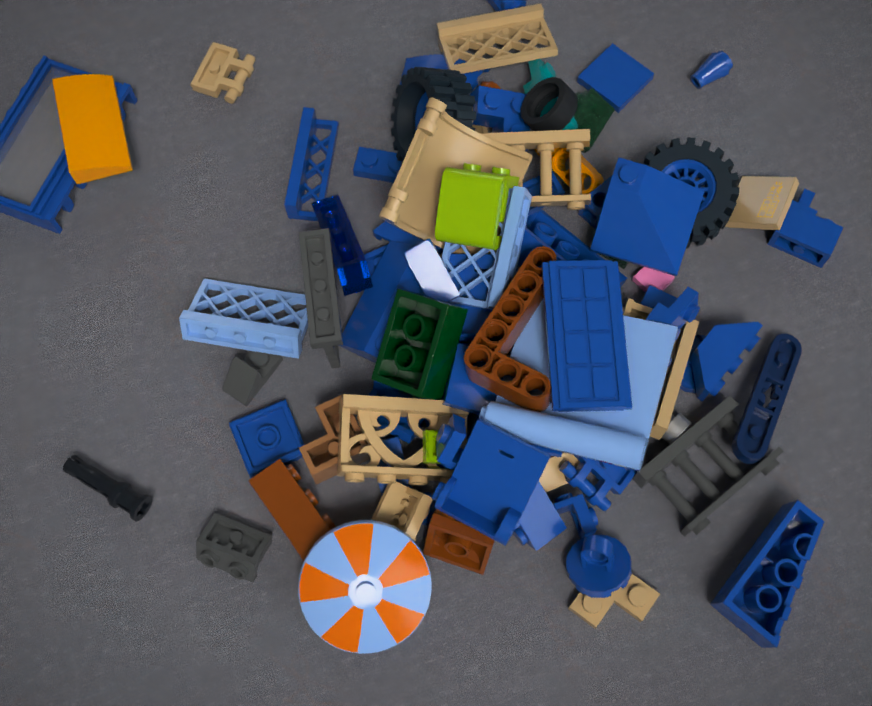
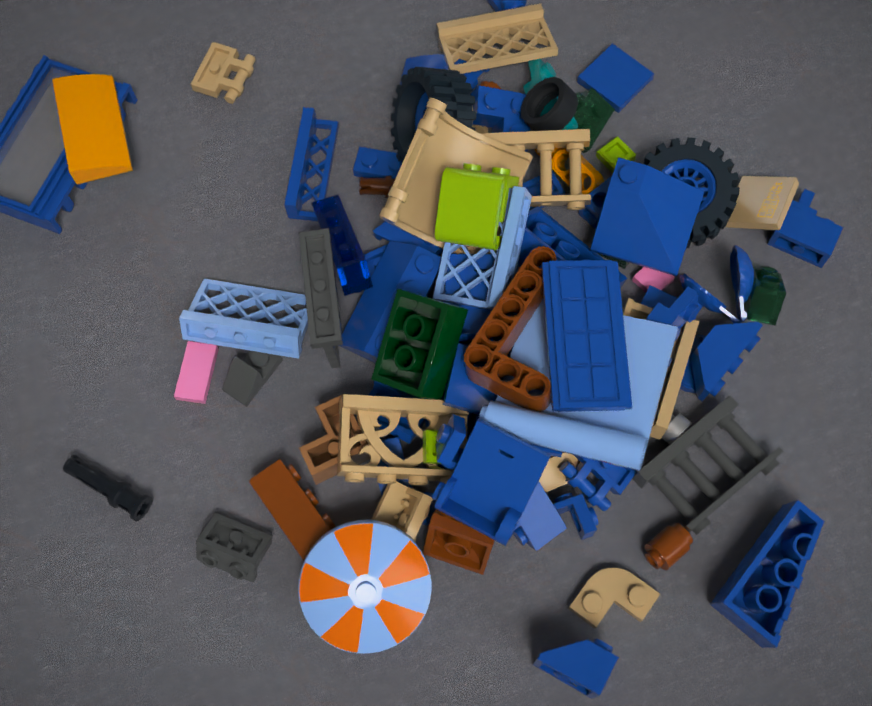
blue tile [229,399,304,478] -> none
slope [403,239,461,303] -> none
blue tile [566,535,632,598] -> none
blue cone [690,51,733,89] -> none
dark blue piece [732,334,802,464] -> none
none -> bright pink tile [174,341,219,404]
none -> reddish brown pin [359,176,395,198]
none -> blue slope [533,638,619,699]
none -> lime tile [596,136,636,173]
none -> dark orange brick [645,523,693,570]
none -> blue animal [679,245,754,323]
none -> clear green slope [744,266,787,326]

